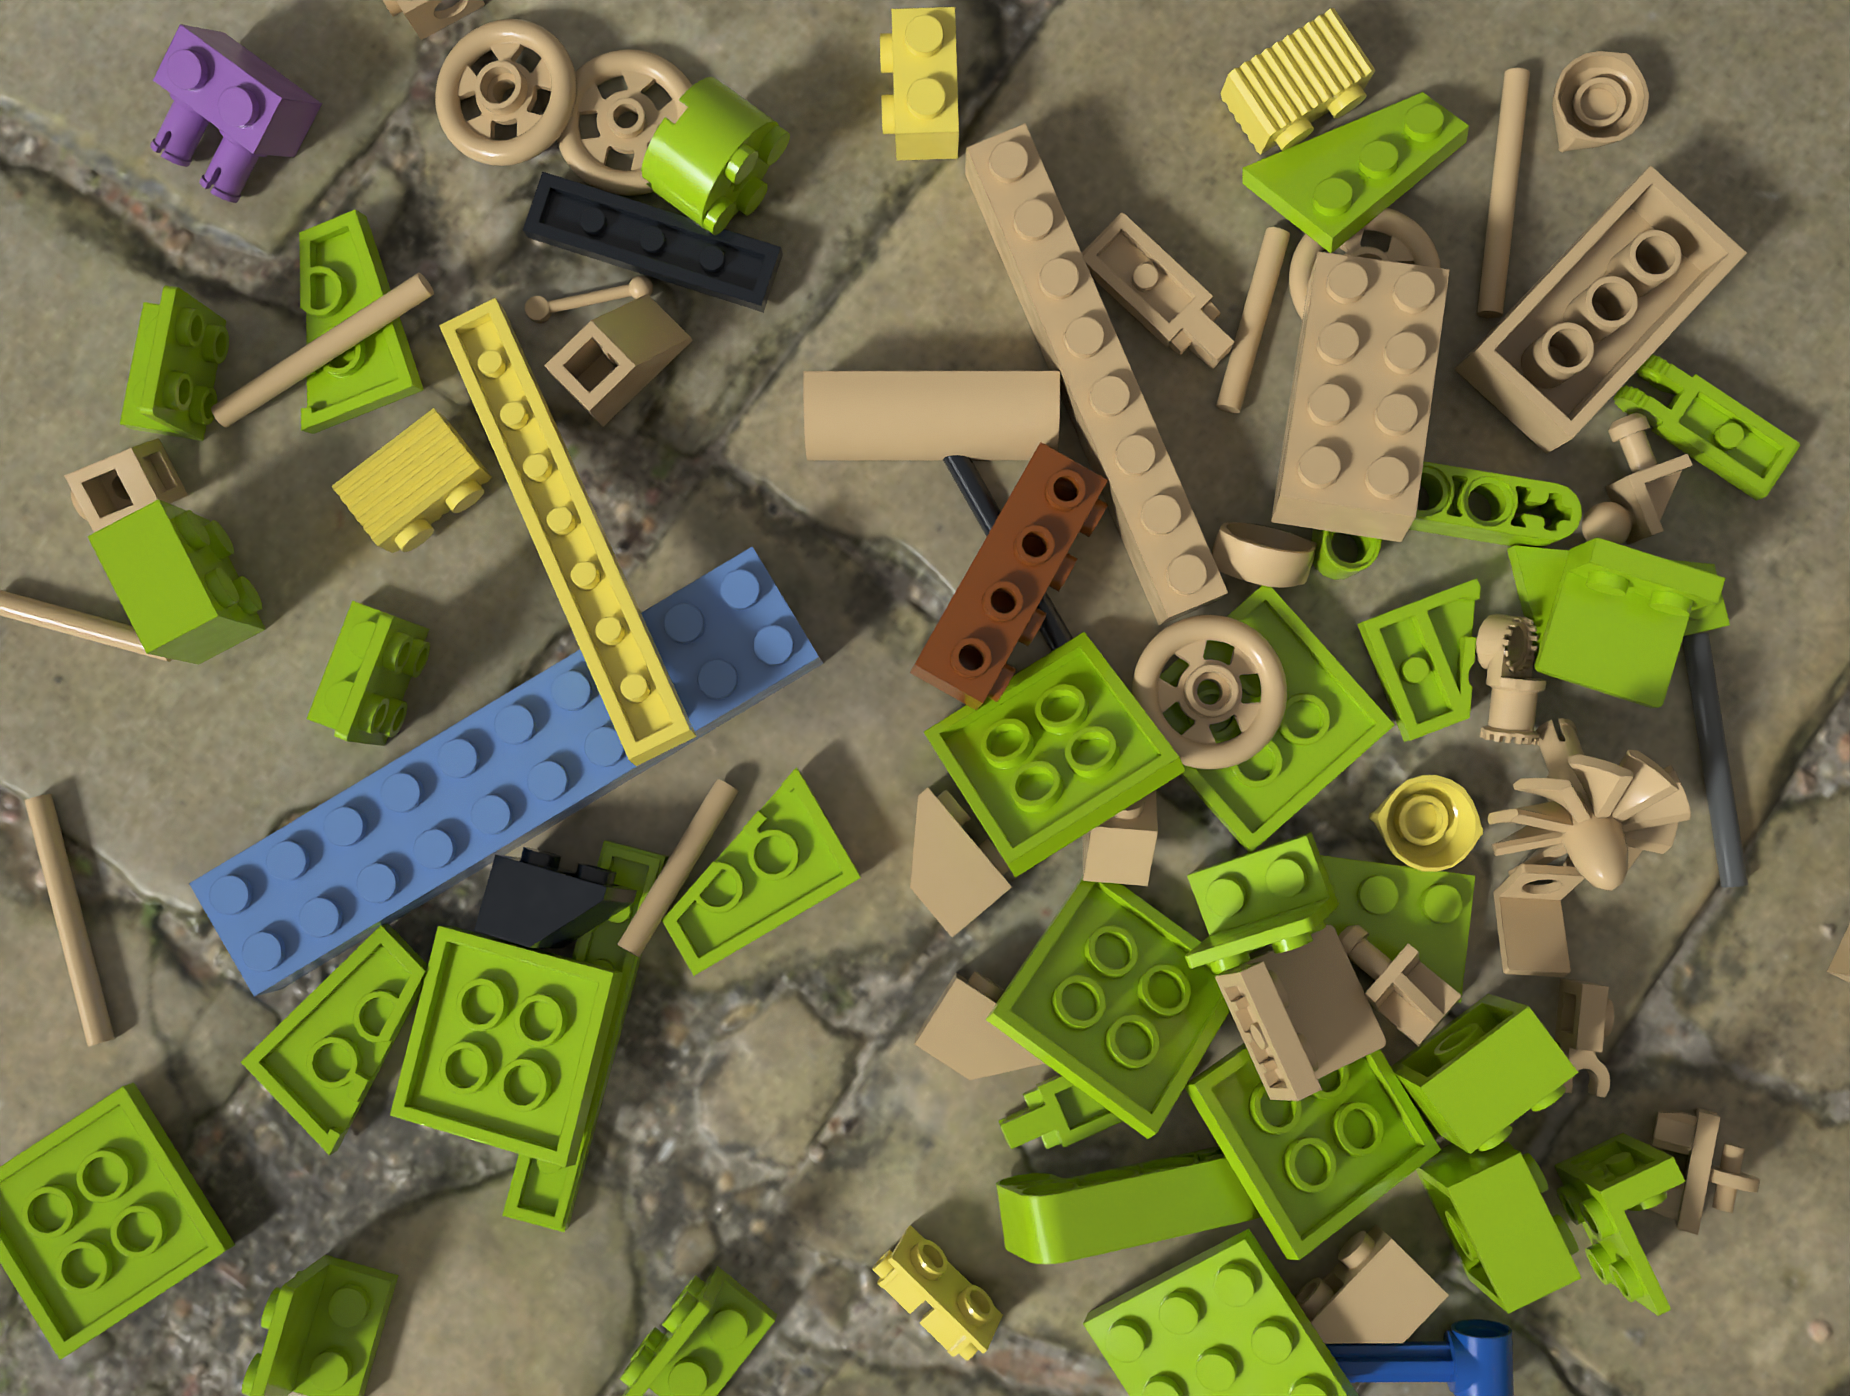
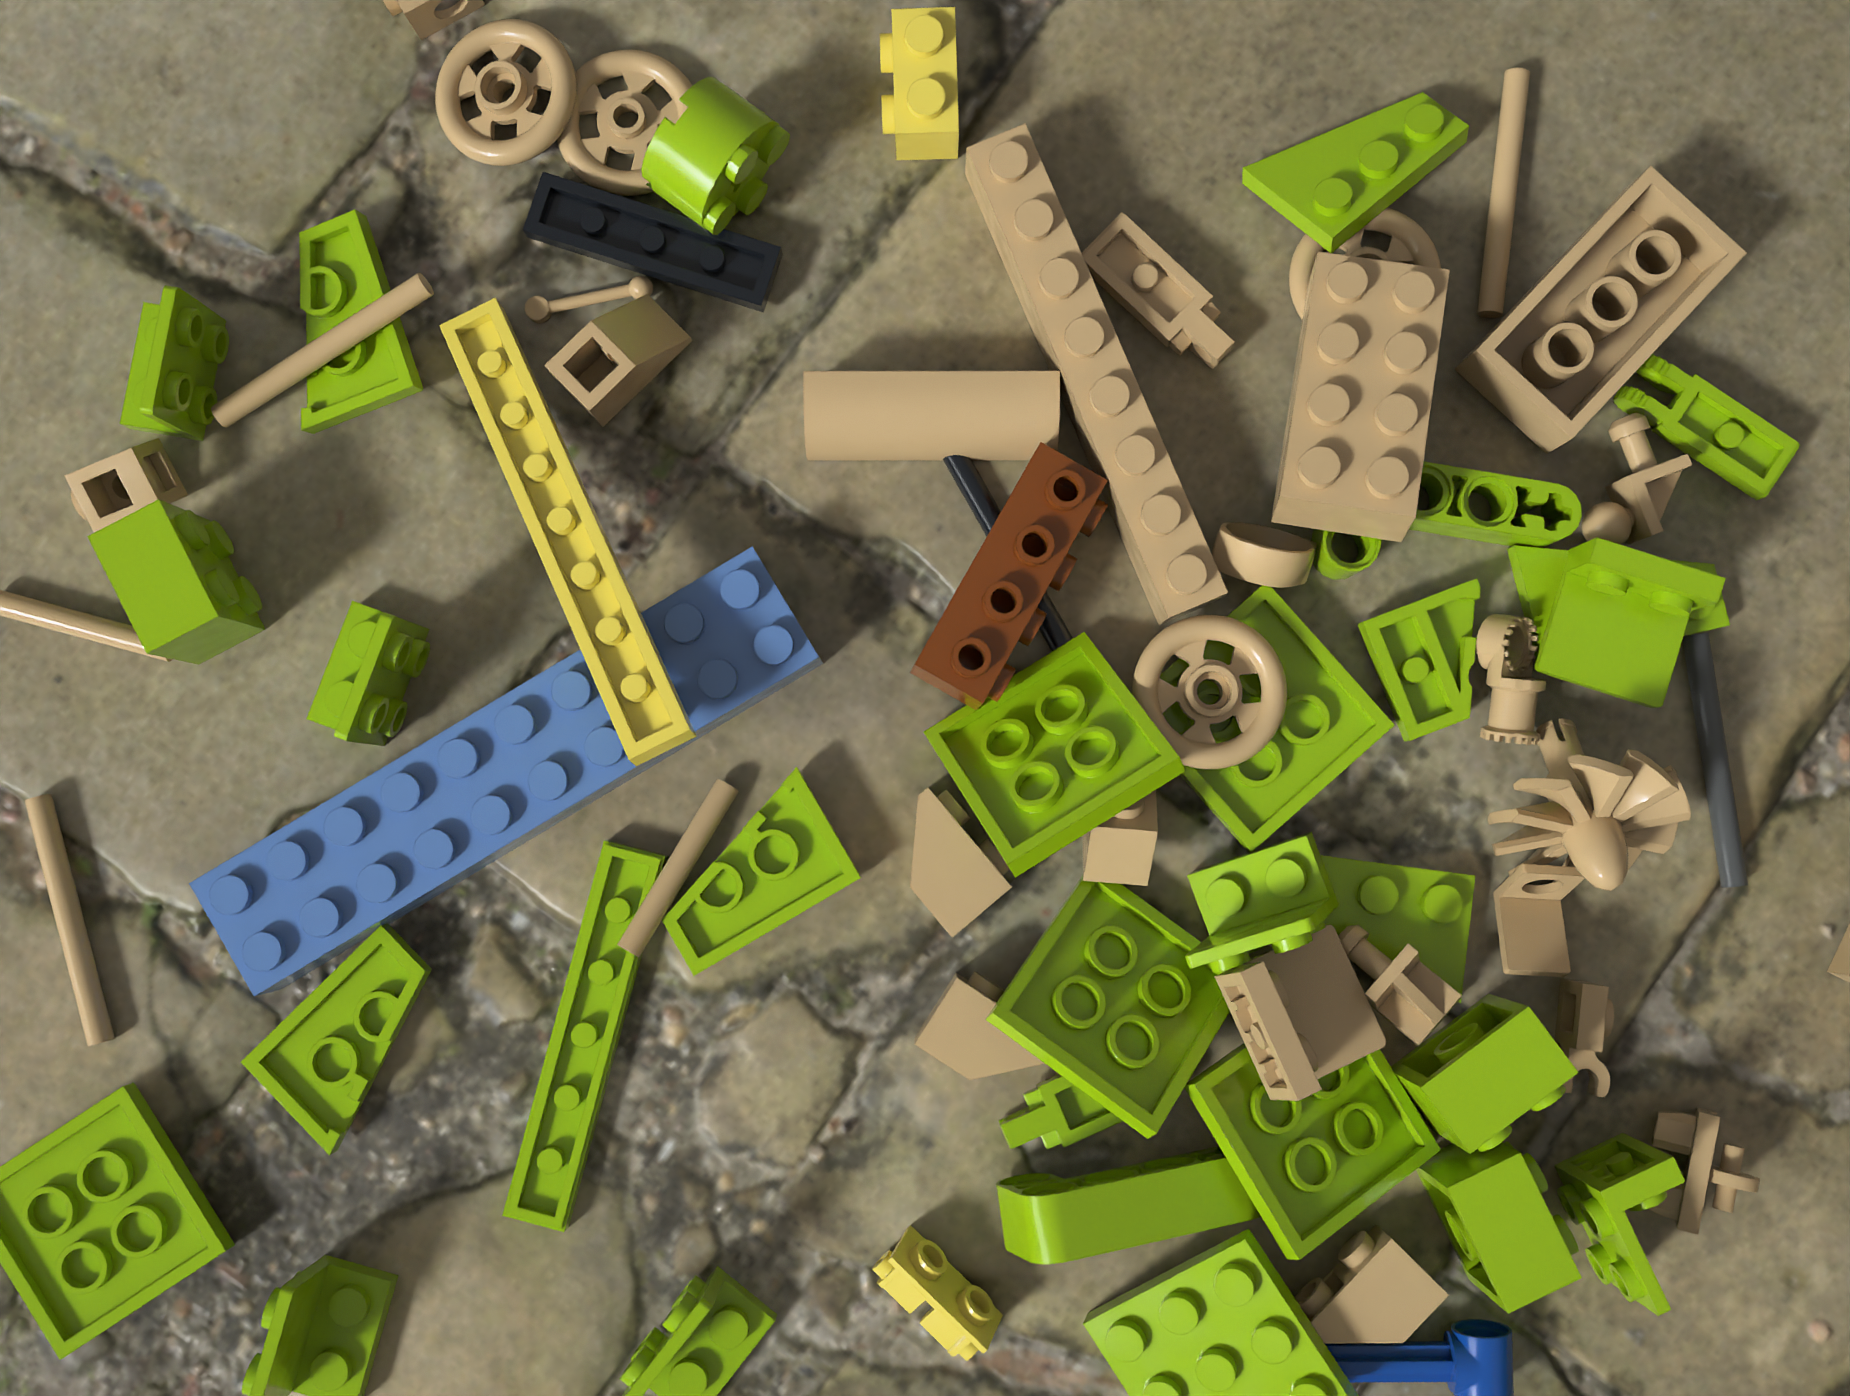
medium lavender brick [150,24,322,203] -> none
light yellow brick [332,408,492,553] -> none
lime plate [390,926,623,1168] -> none
black slope [474,847,637,949] -> none
tan bar [1216,227,1290,413] -> none
light yellow brick [1220,8,1375,155] -> none
light yellow hat [1369,775,1483,872] -> none
tan hat [1552,51,1649,153] -> none

